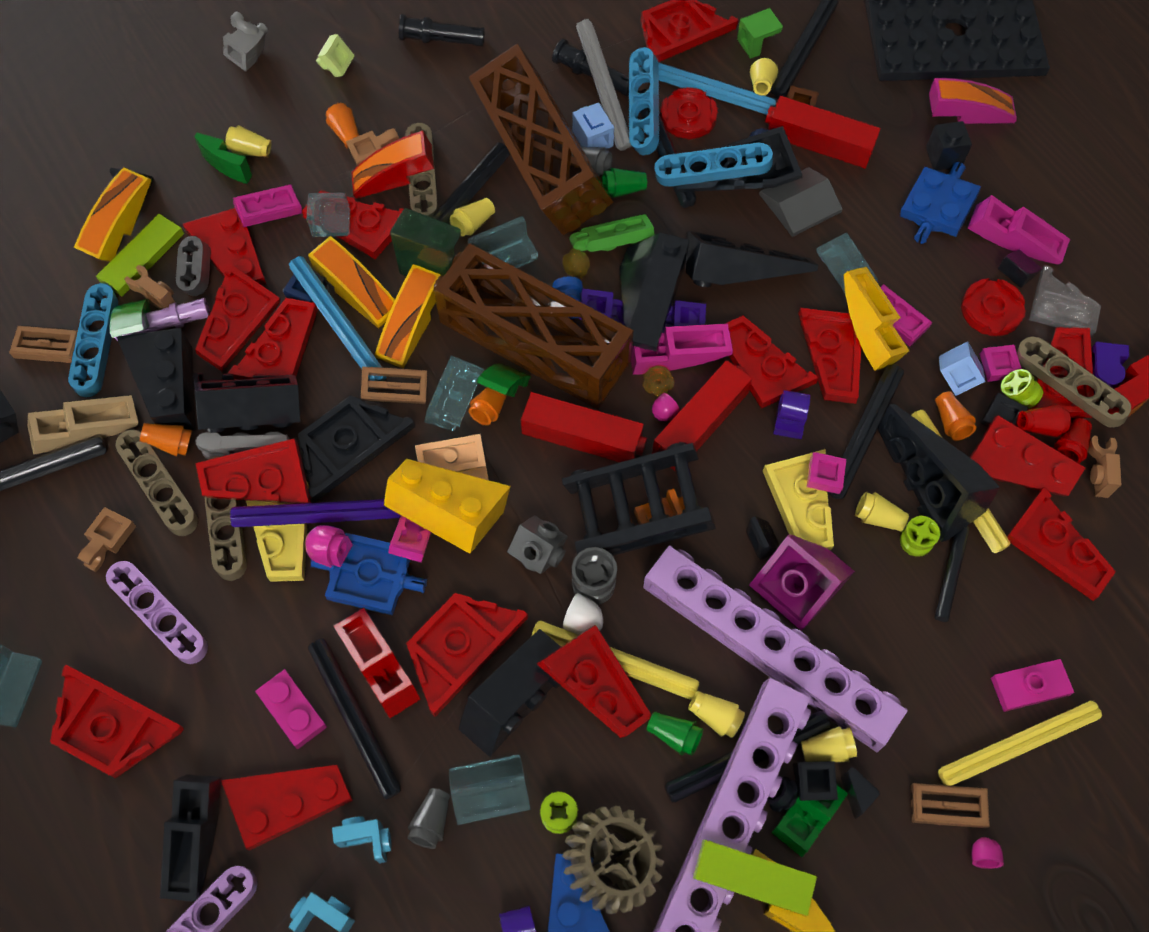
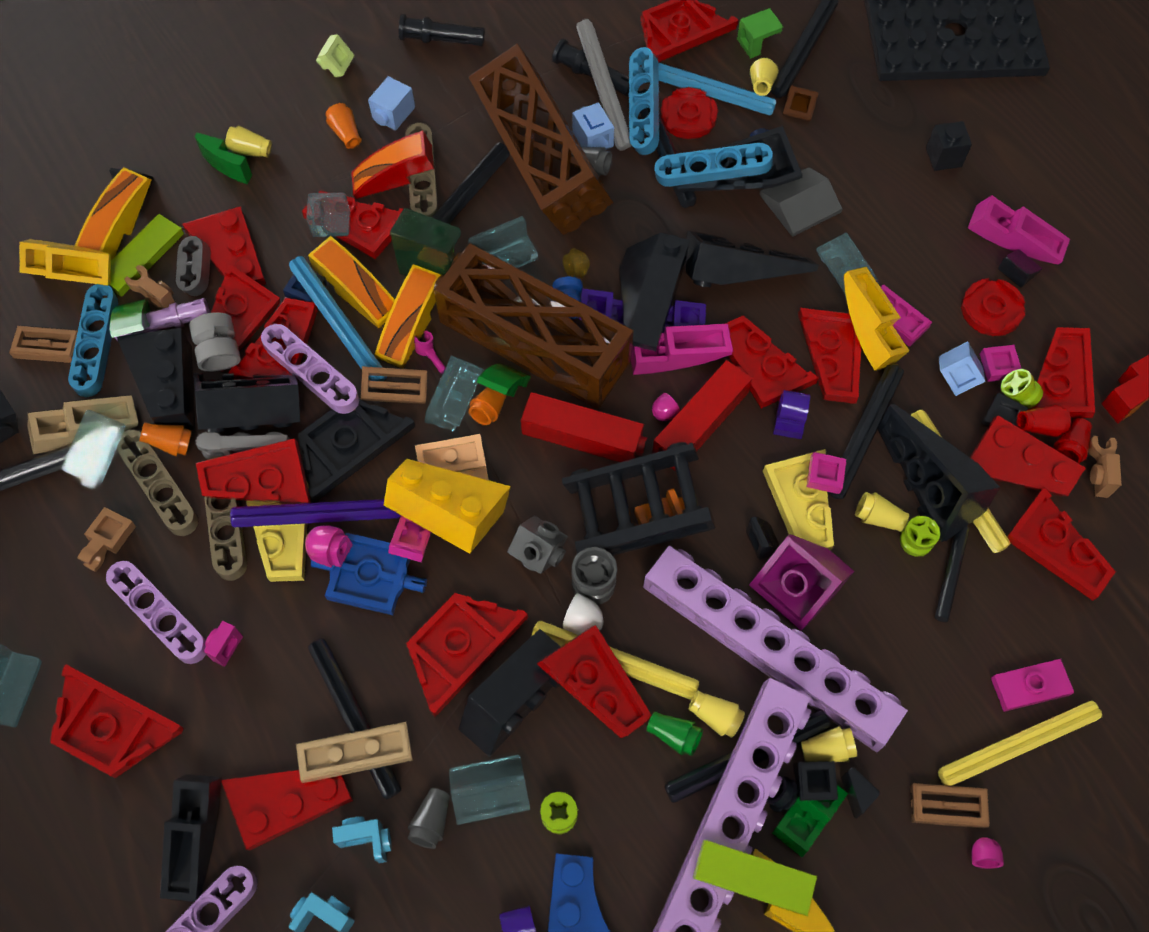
light grey piece [223,12,268,71] -> none
dark pink plate [233,184,302,227] -> none
dark pink plate [255,669,327,750] -> none
red slope [334,608,420,719] -> none
medium nougat plate [346,128,400,166] -> none
light yellow cone [450,198,495,237] -> none
dark tan gear [562,806,665,914] -> none
bright green hinge [569,214,655,252] -> none
green cone [602,168,647,198] -> none
clear yellow plate [643,366,674,396] -> none
red brick [765,96,881,169] -> none
blue plate [900,162,981,244] -> none
slope [929,78,1017,124] -> none
orange cone [935,391,976,441] -> none
dark tan beam [1017,336,1131,428] -> none
clear wing [1029,265,1101,337] -> none
dark purple leg [1091,342,1129,394] -> none
none -> yellow slope [19,239,111,285]
none -> clear light blue panel [62,410,126,489]
none -> light grey wheel [189,312,241,372]
none -> dark pink plate [203,621,243,667]
none -> lavender beam [261,324,359,414]
none -> tan tile [296,722,413,783]
none -> light blue brick [368,76,415,131]
none -> dark pink hand [414,331,447,374]

